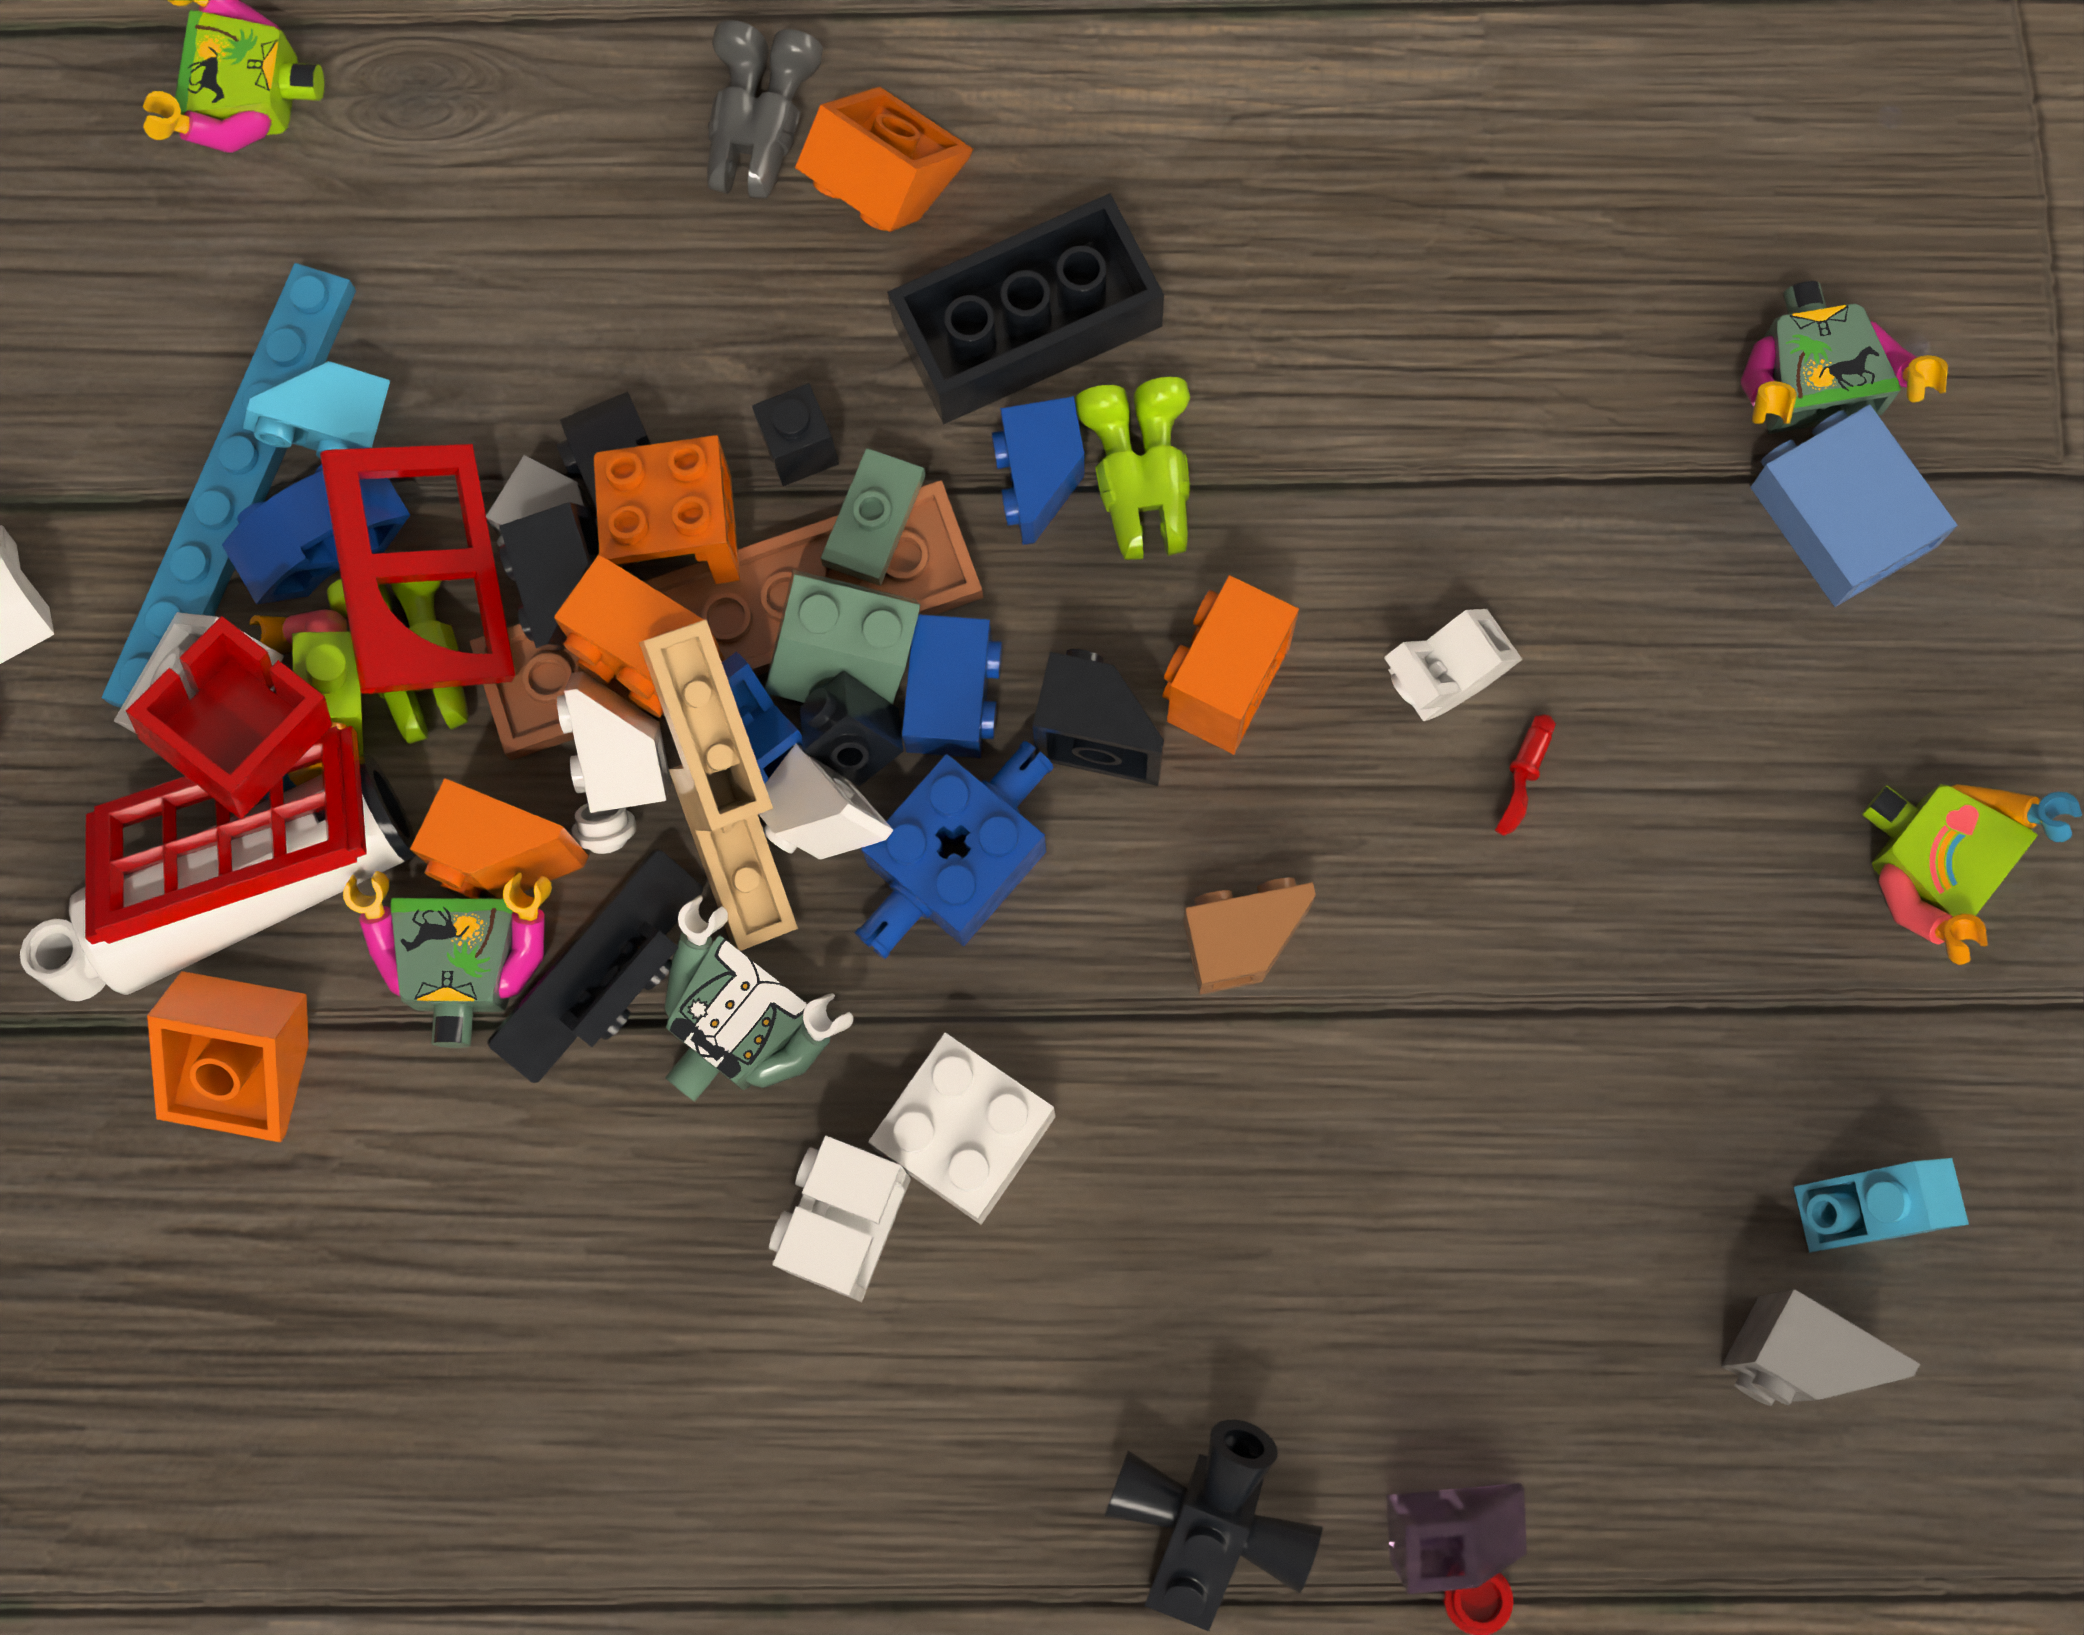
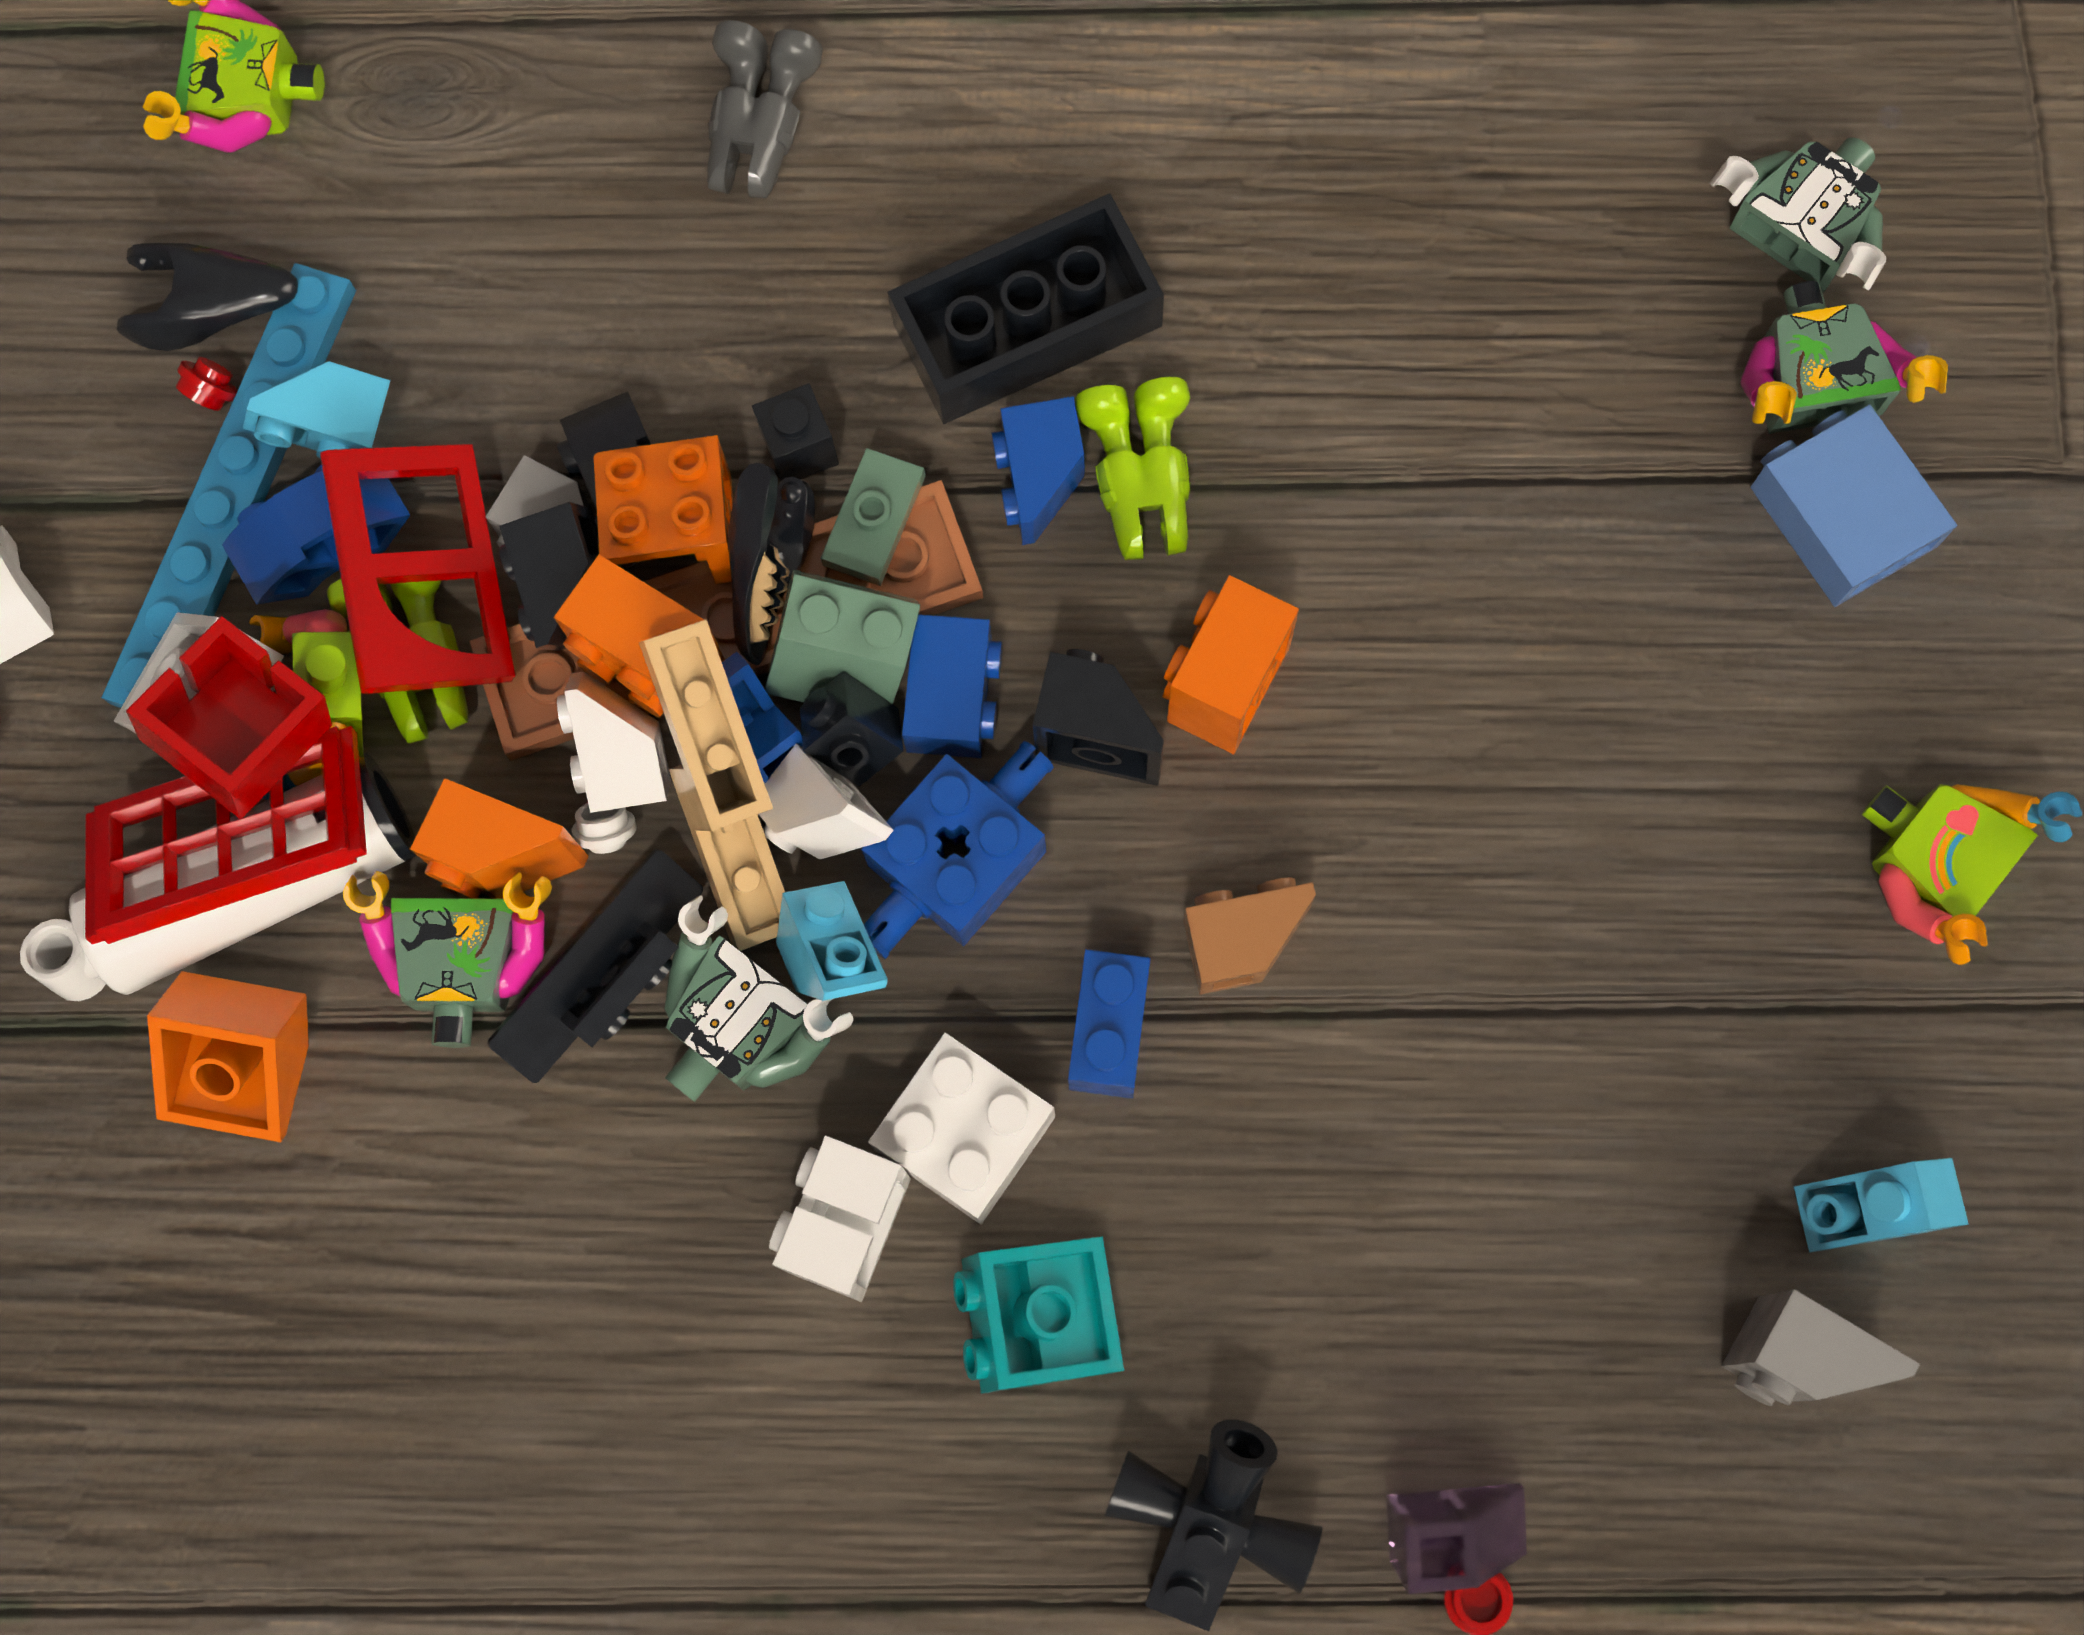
orange slope [795,87,973,232] -> none
white brick [1384,609,1523,721] -> none
red piece [1495,714,1556,836] -> none
none -> black animal [116,243,298,351]
none -> red plate [176,357,238,411]
none -> black animal [727,463,815,665]
none -> medium azure slope [776,881,888,1001]
none -> teal plate [953,1236,1124,1394]
none -> blue brick [1068,949,1151,1098]
none -> torso [1709,137,1886,292]

